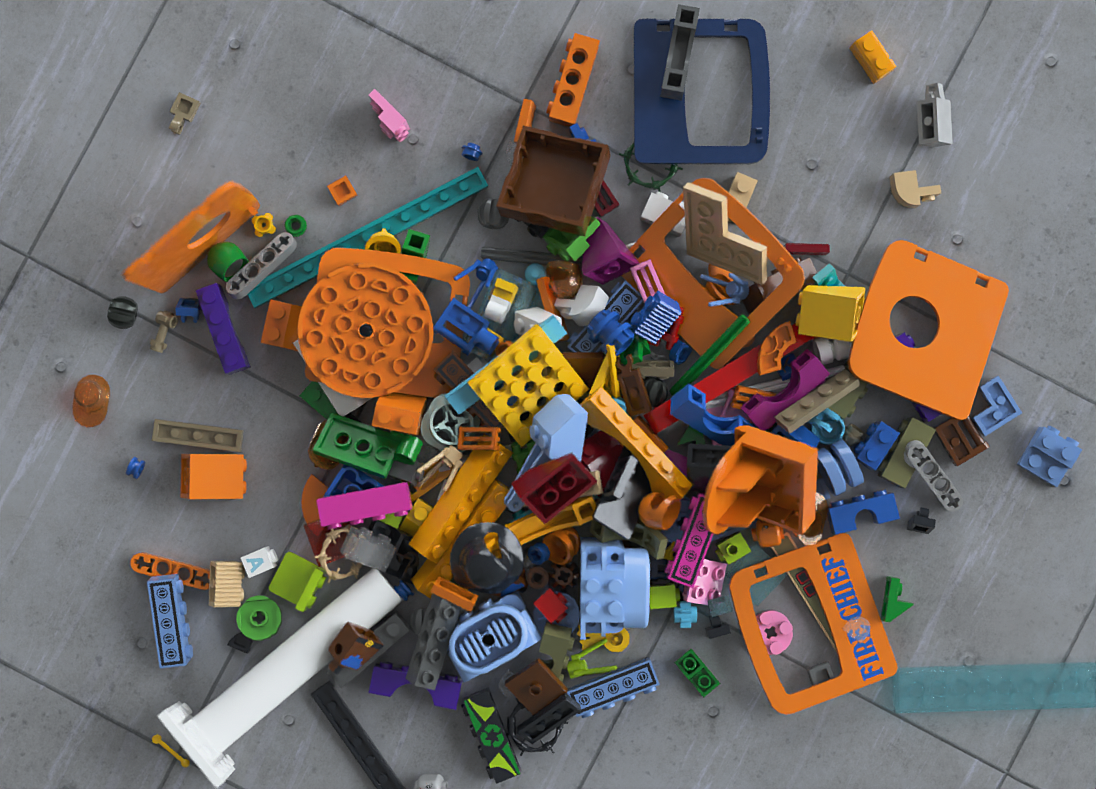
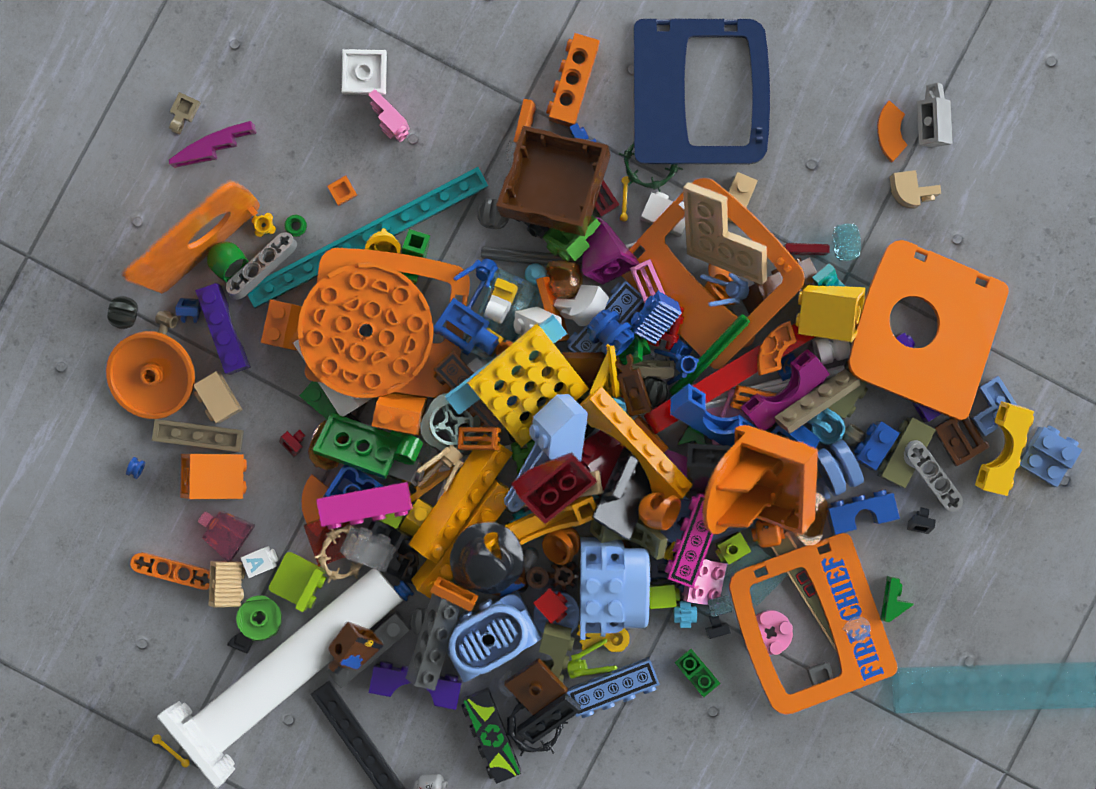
clear orange piece [72,375,110,427] -> none
medium blue brick [147,574,193,668] -> none
blue plate [462,143,483,161] -> none
blue bush [528,542,550,565] -> none
dark grey arch [660,4,700,101] -> none
light orange brick [849,31,896,84] -> none
none -> orange dish [106,331,195,419]
none -> magenta slope [169,121,257,168]
none -> tan brick [193,371,243,423]
none -> clear pink torso [198,511,256,562]
none -> dark red tile [279,430,306,457]
none -> white plate [341,49,387,95]
none -> yellow hinge [620,176,630,222]
none -> blue plant [654,349,699,385]
none -> clear light blue gear [832,223,861,261]
none -> orange tile [877,101,907,162]
none -> yellow arch [975,401,1034,496]

